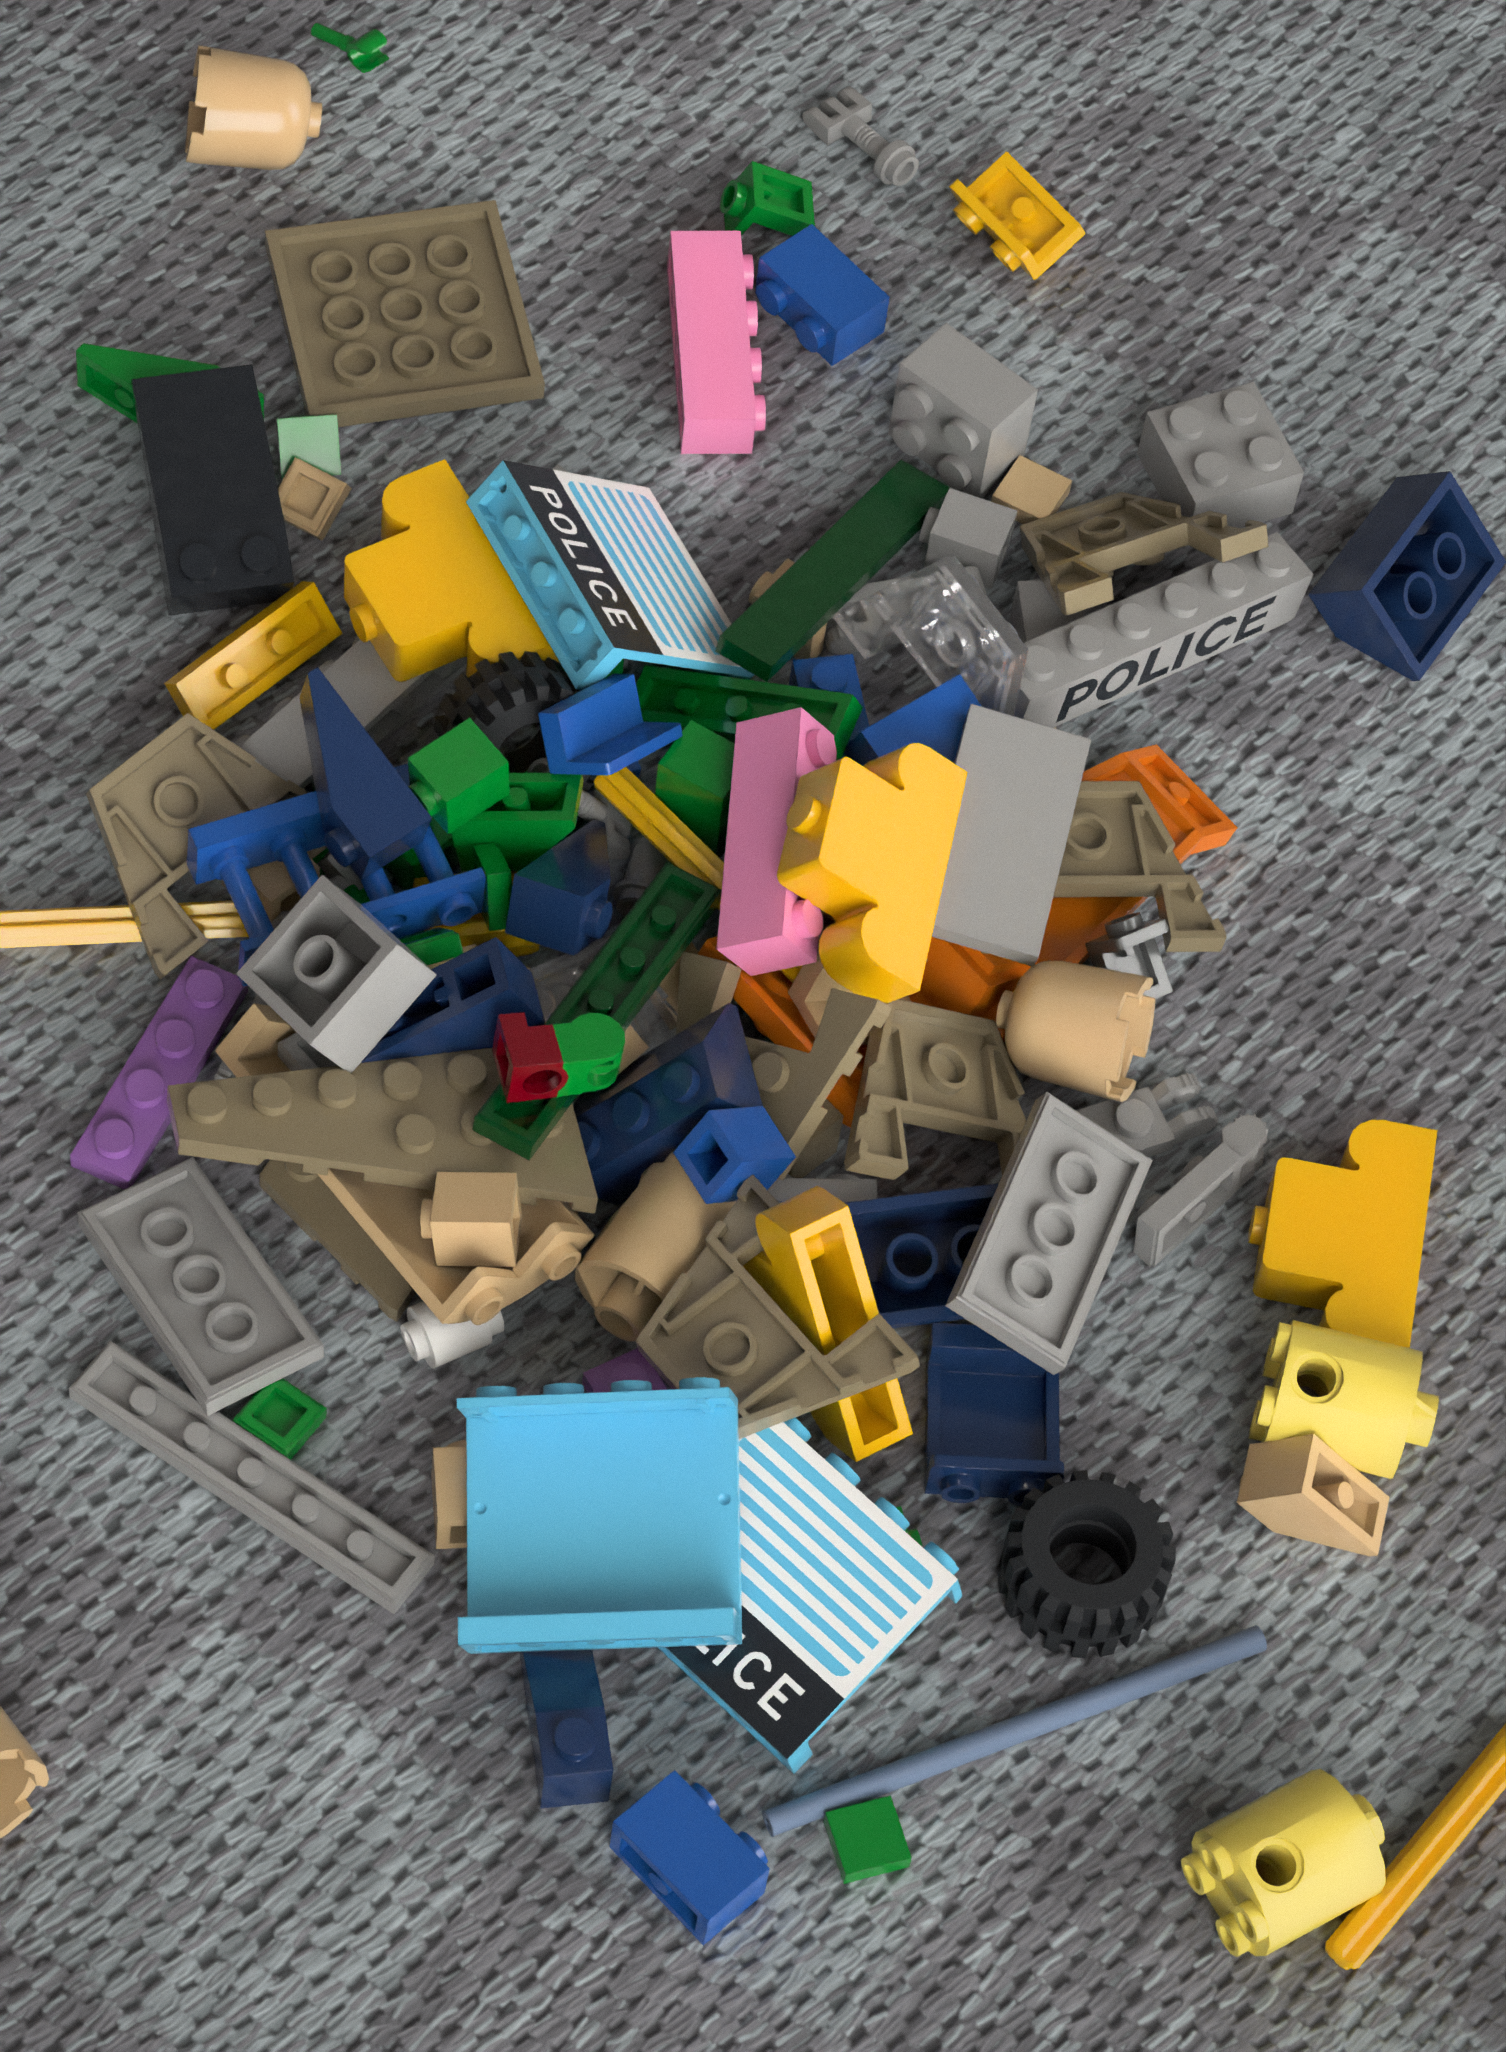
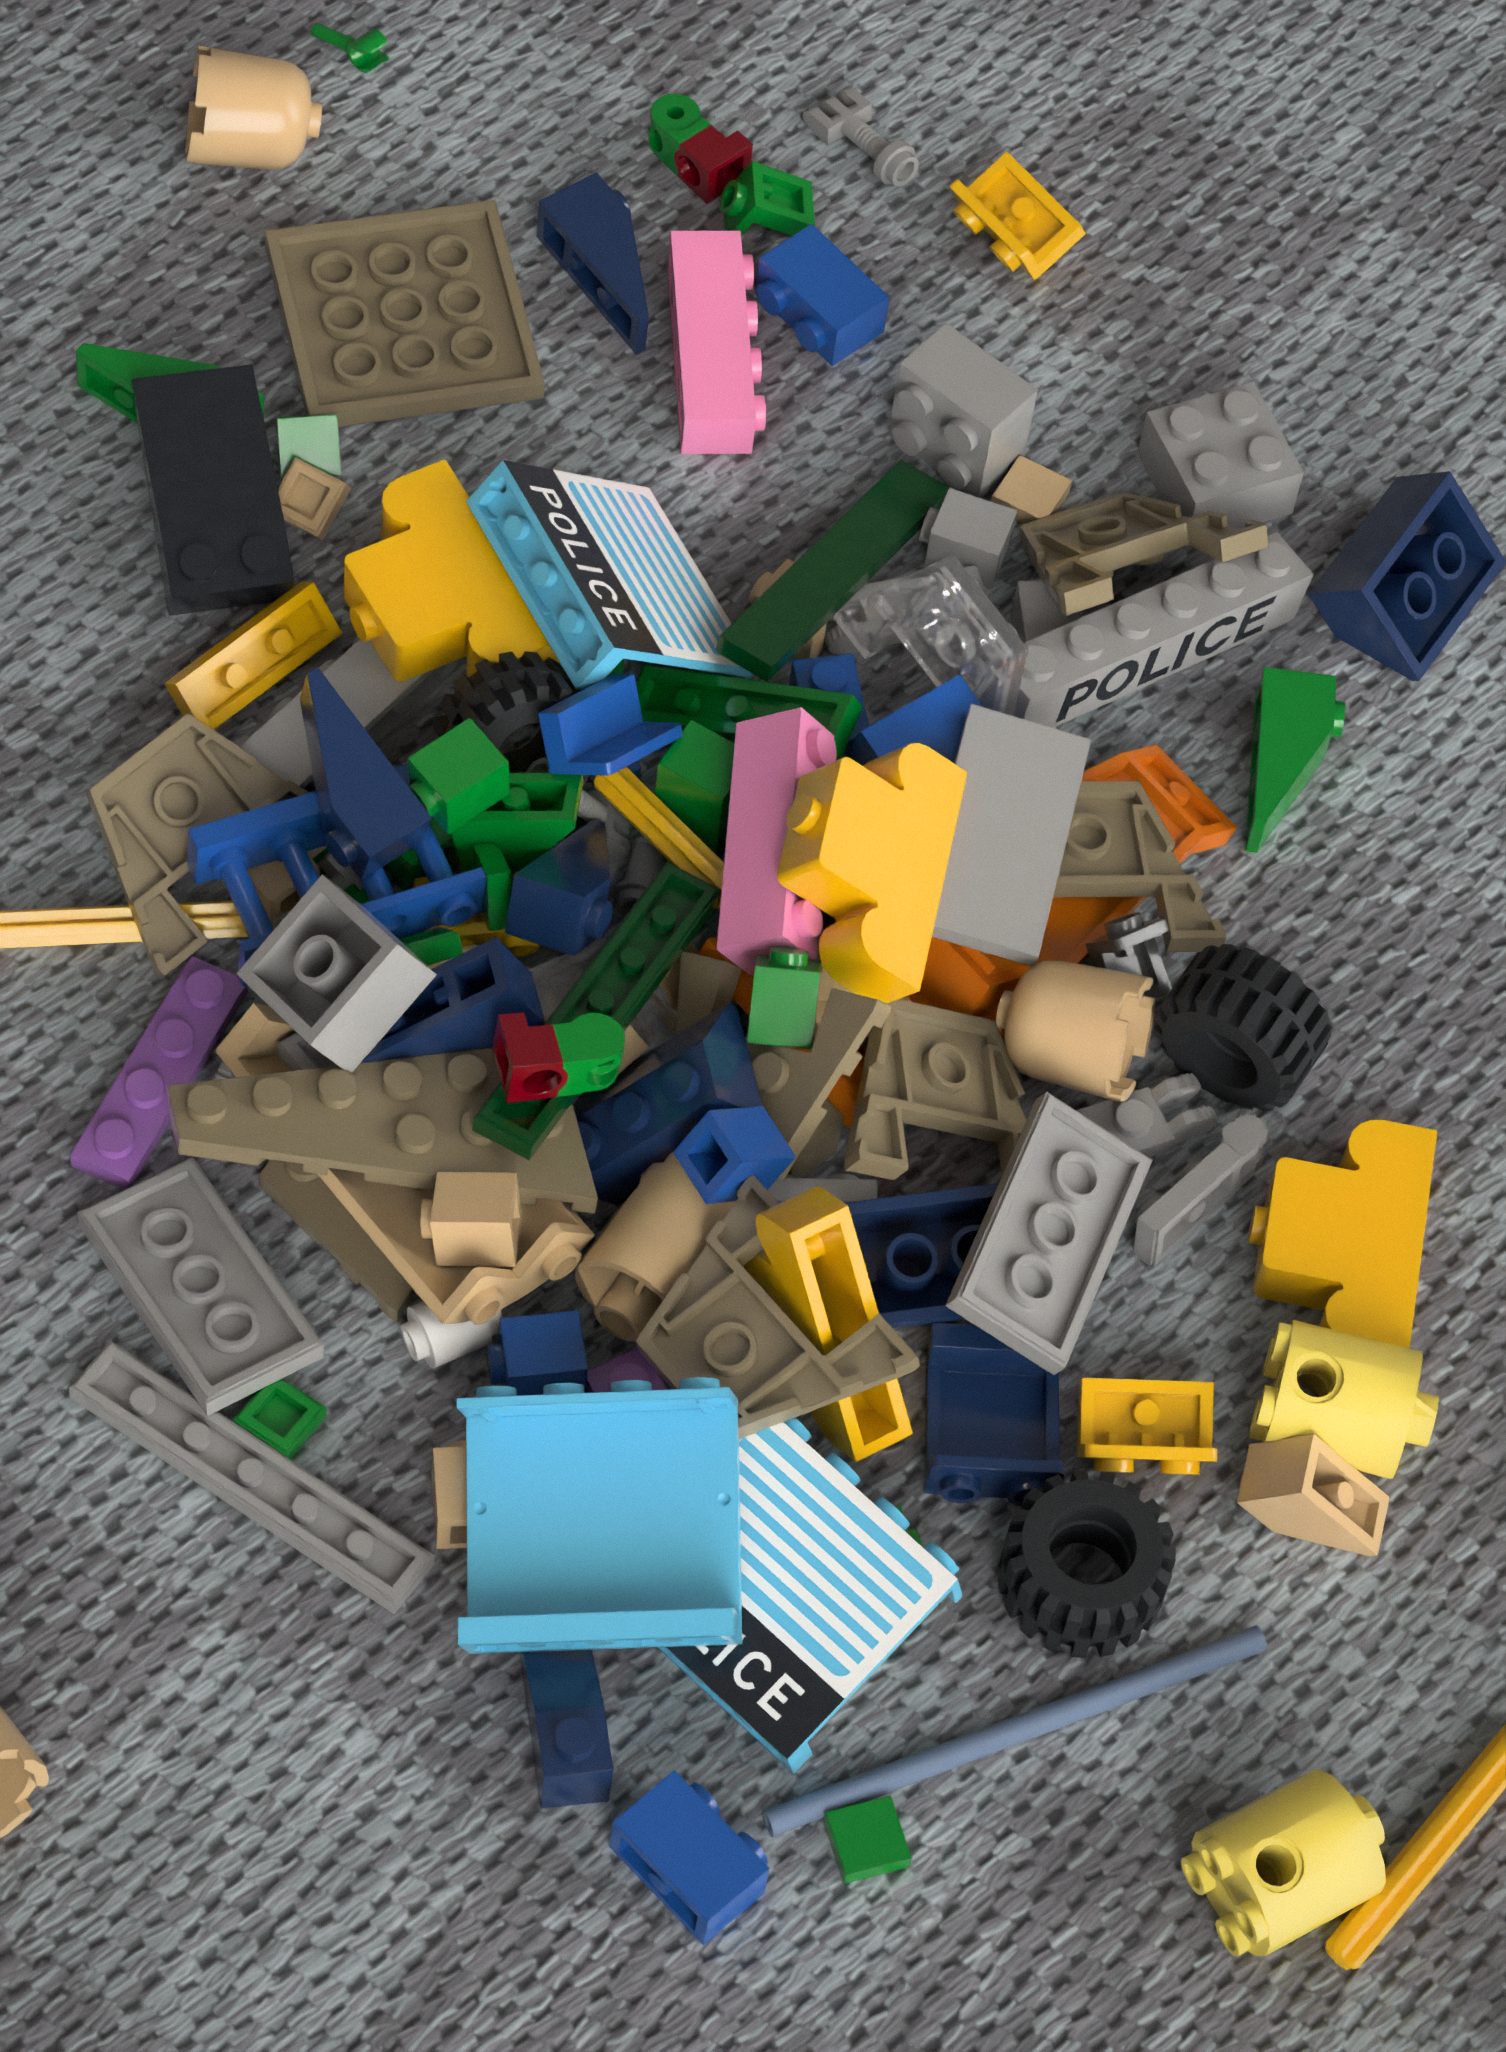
none -> blue brick [487,1310,588,1396]
none -> dark blue slope [536,172,649,354]
none -> leg [648,94,753,204]
none -> green brick [747,946,821,1049]
none -> yellow bracket [1077,1378,1217,1475]
none -> black tyre [1154,944,1332,1111]
none -> green slope [1245,667,1345,853]

